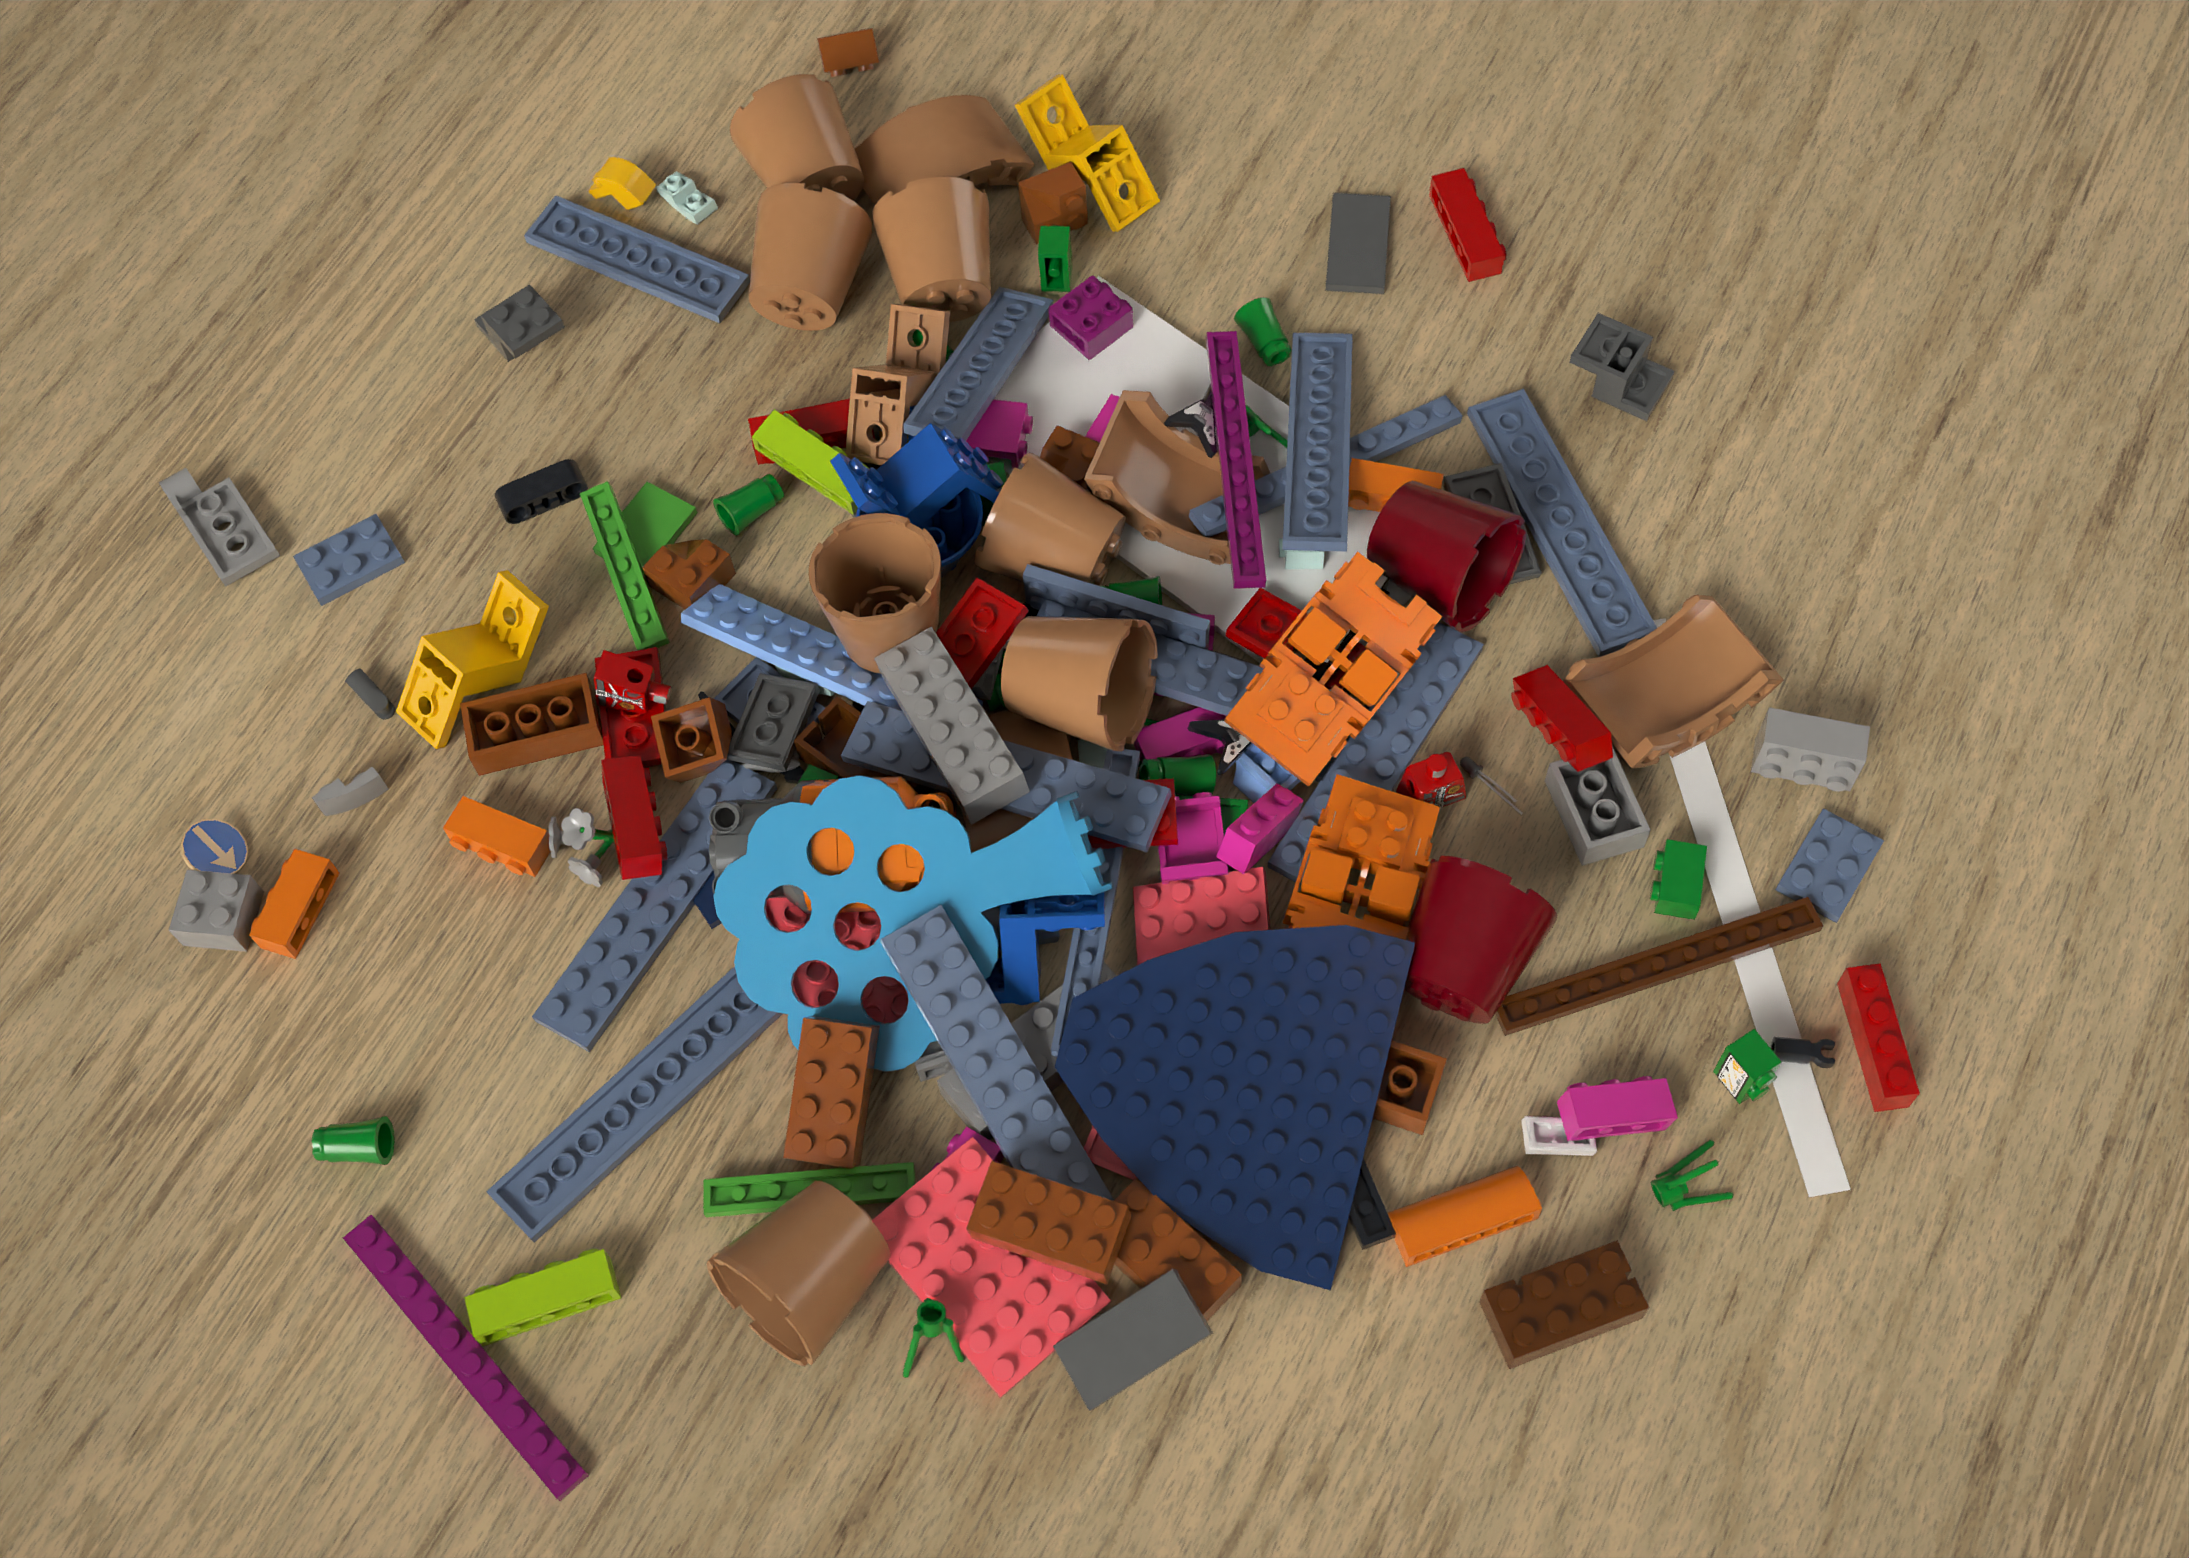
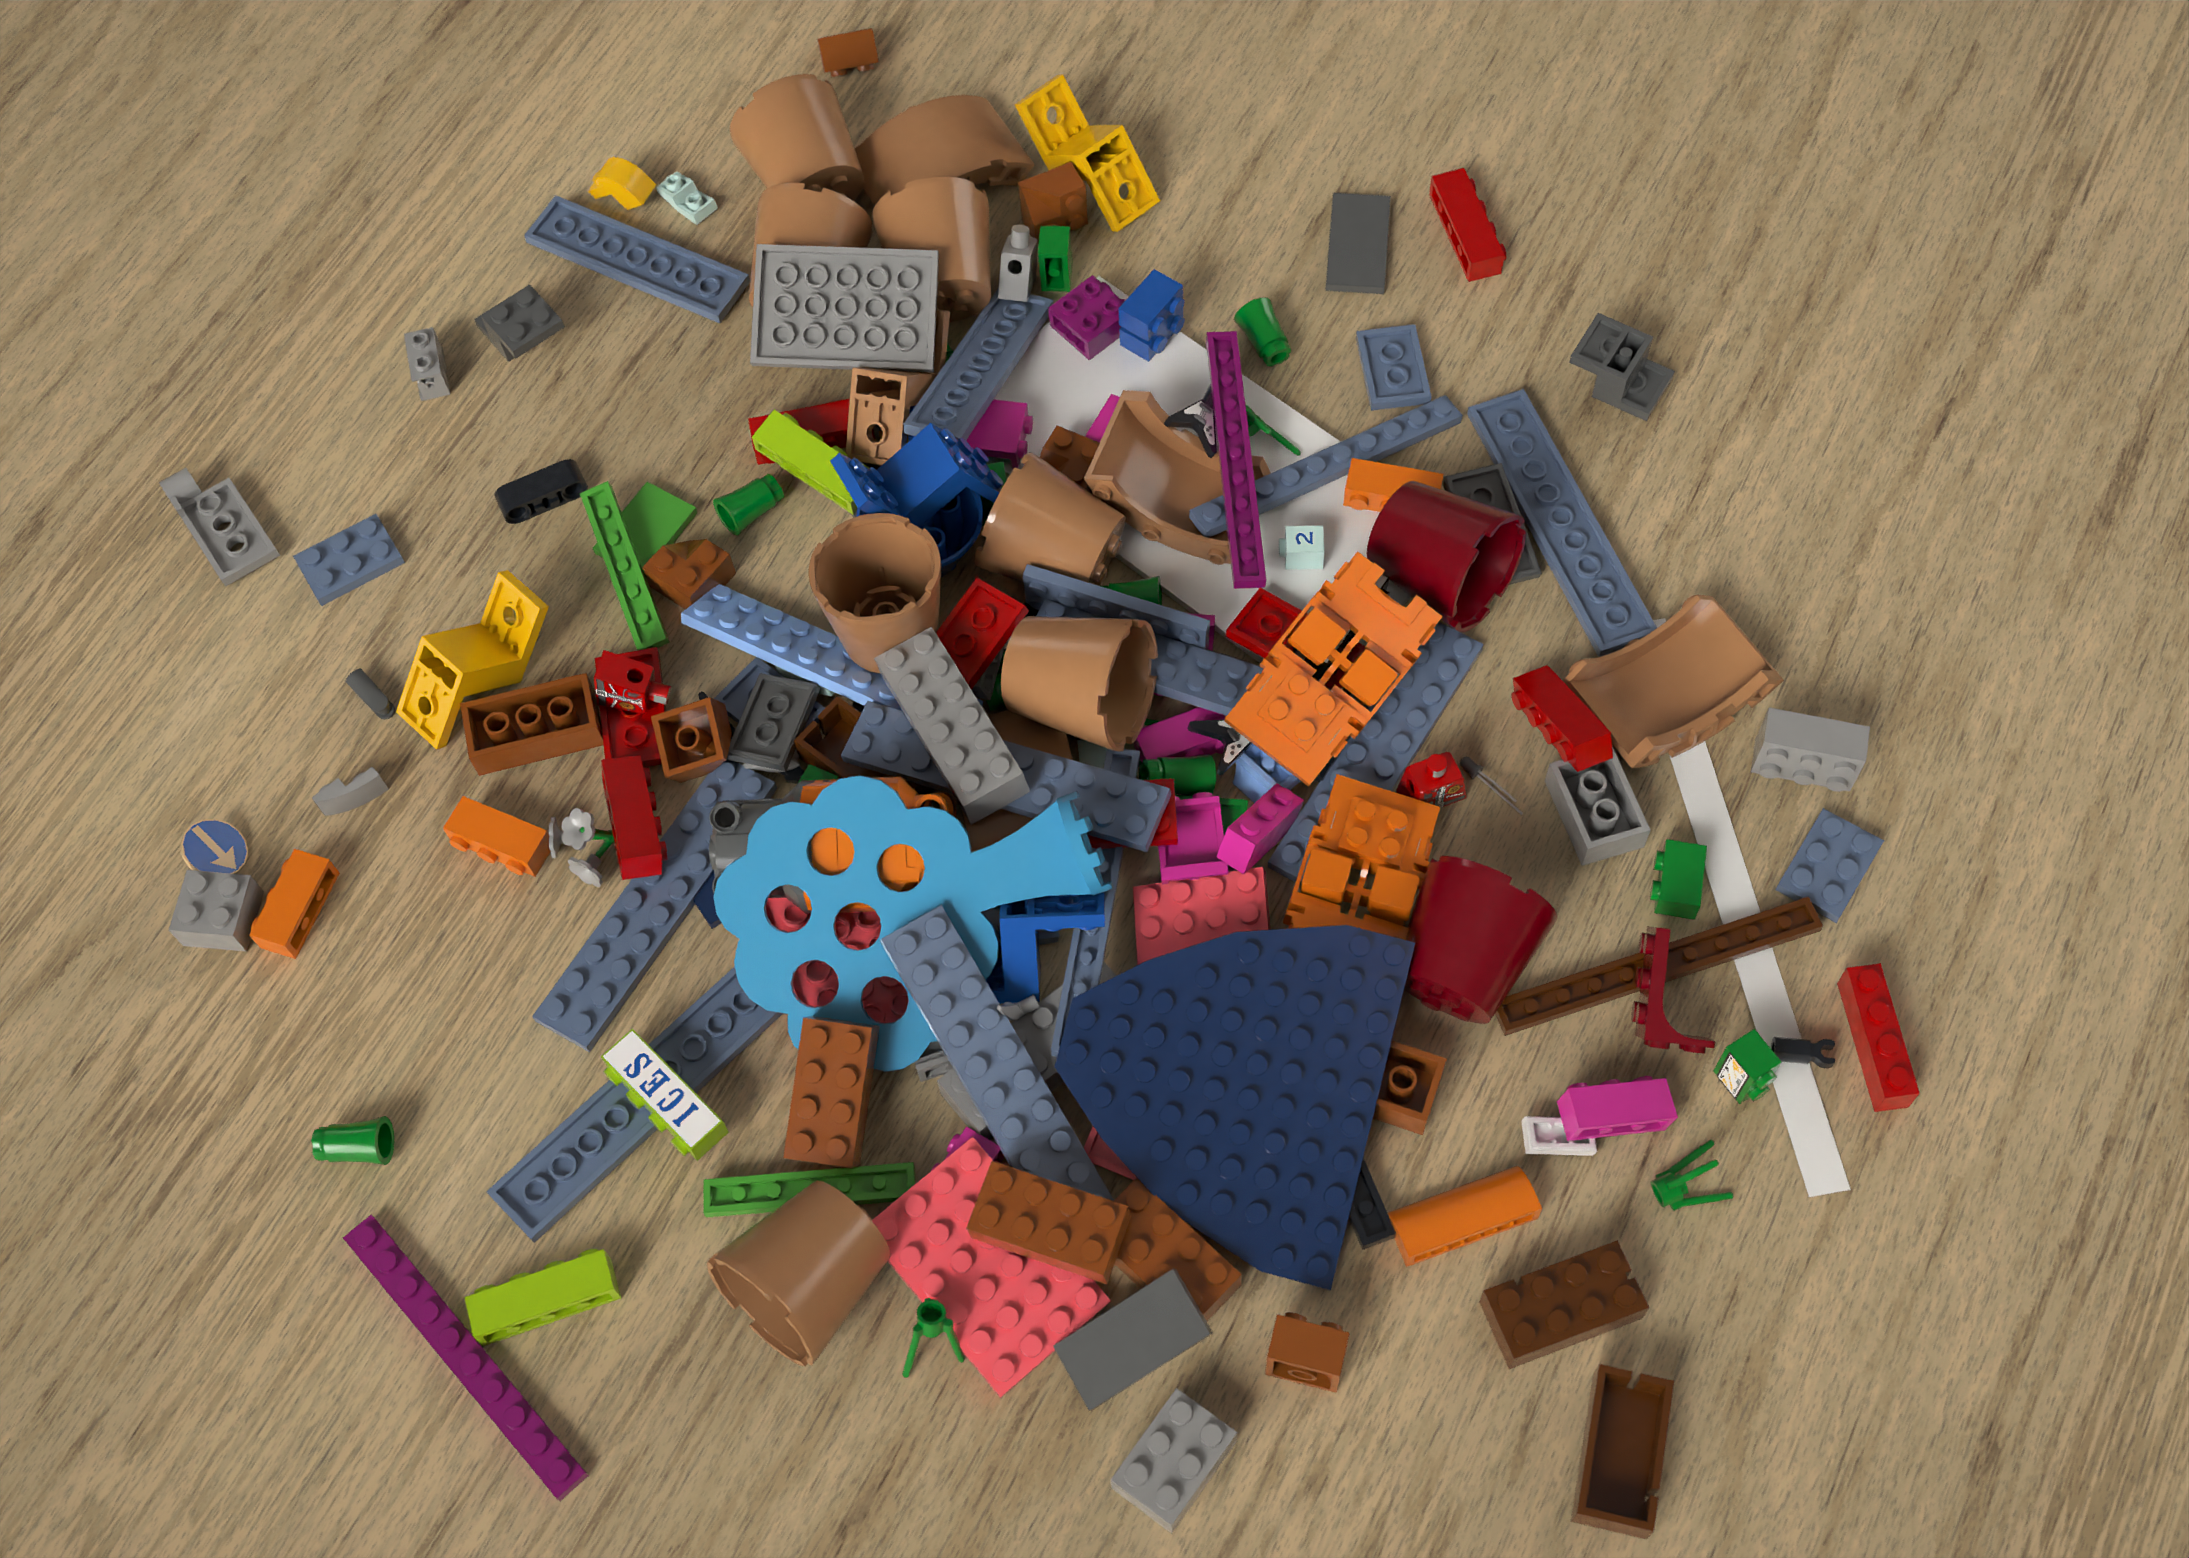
sand blue plate [1283,333,1353,552] -> none
none -> light grey hinge [404,327,451,401]
none -> brick [601,1029,729,1161]
none -> light grey plate [750,244,939,373]
none -> light grey bar [997,995,1040,1020]
none -> light grey torso [998,225,1038,302]
none -> light grey brick [1110,1388,1237,1534]
none -> blue piece [1118,269,1185,362]
none -> dark orange slope [1265,1312,1350,1393]
none -> sand blue plate [1356,324,1431,411]
none -> reddish brown piece [1571,1364,1674,1539]
none -> dark red bracket [1631,926,1715,1054]

